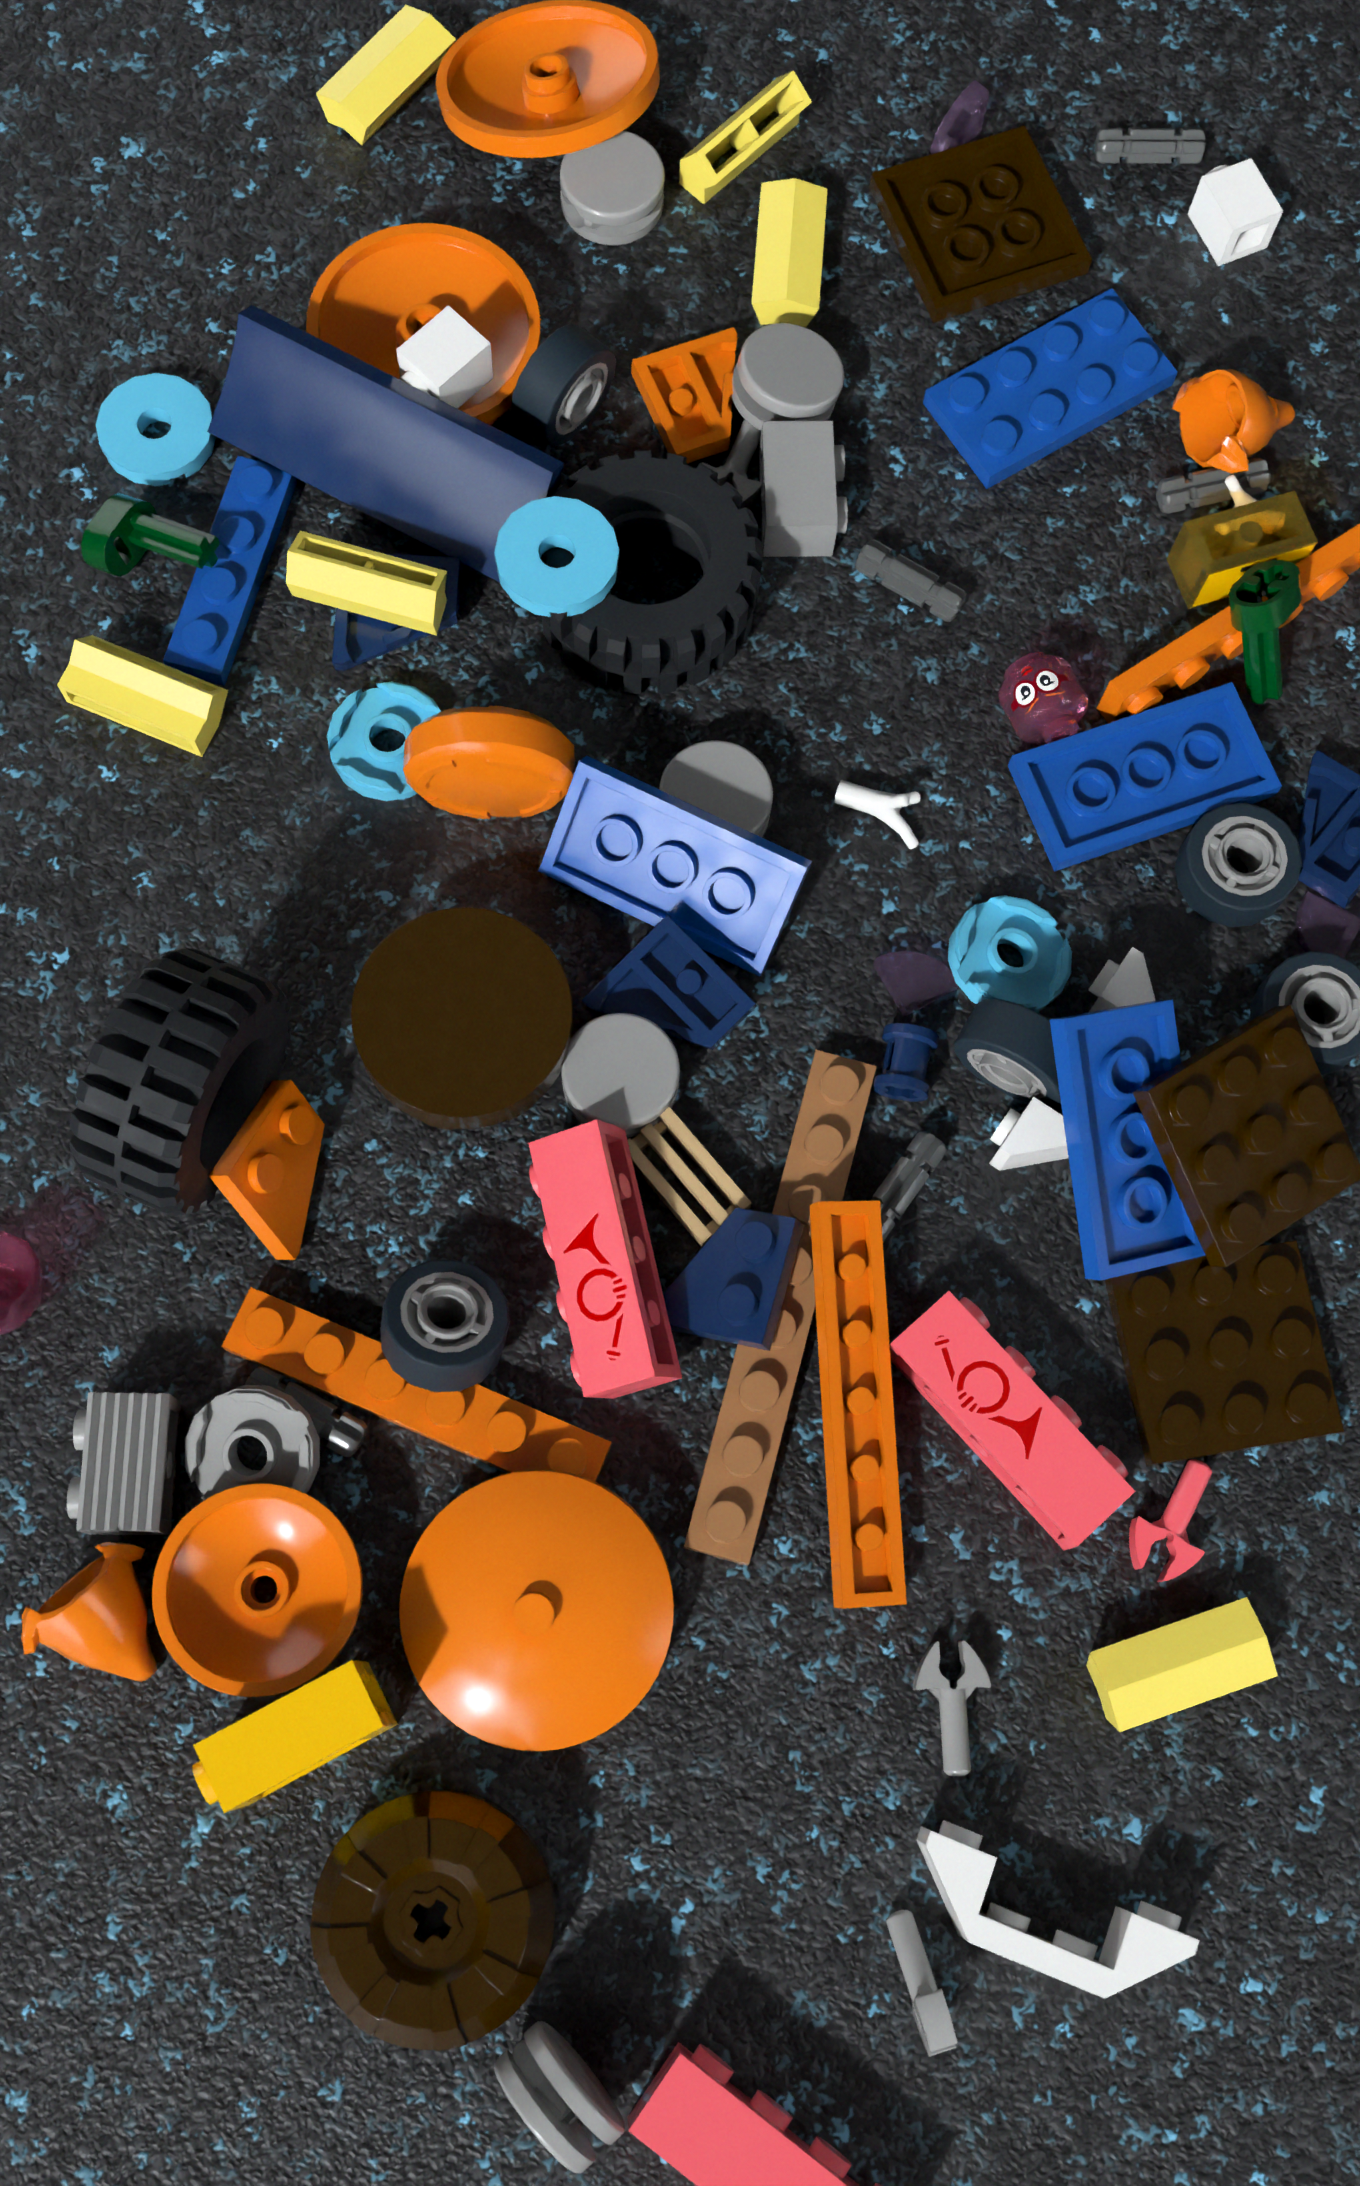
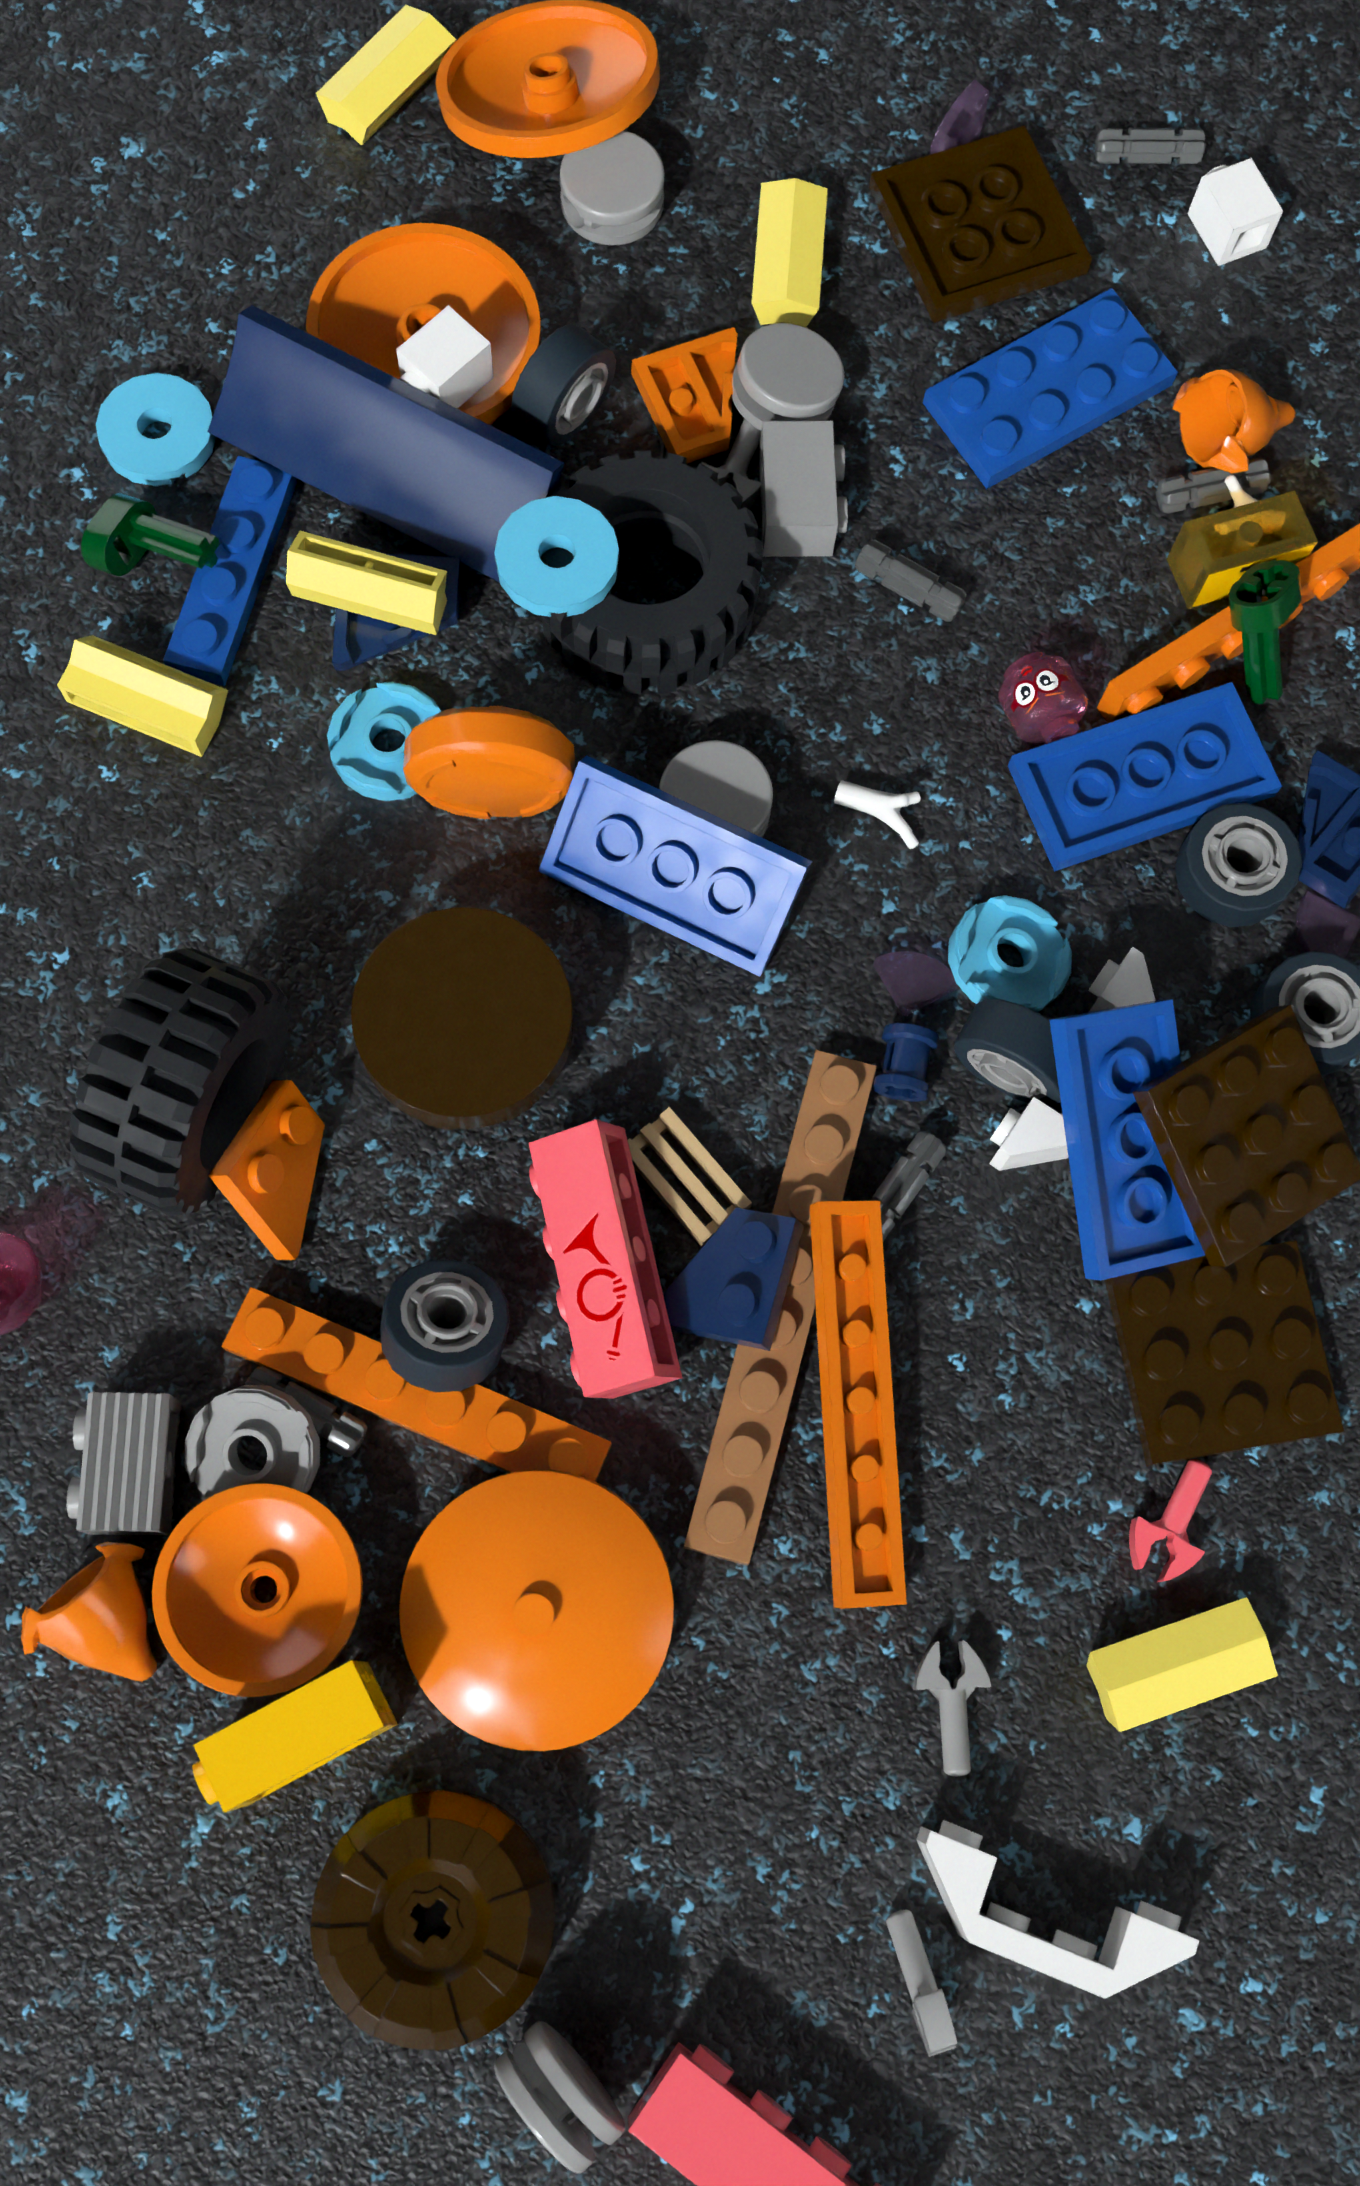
light grey head [561,1013,680,1138] -> none
dark blue wing [581,915,757,1050] -> none
light yellow piece [679,70,812,204] -> none
coral brick [890,1291,1135,1551] -> none

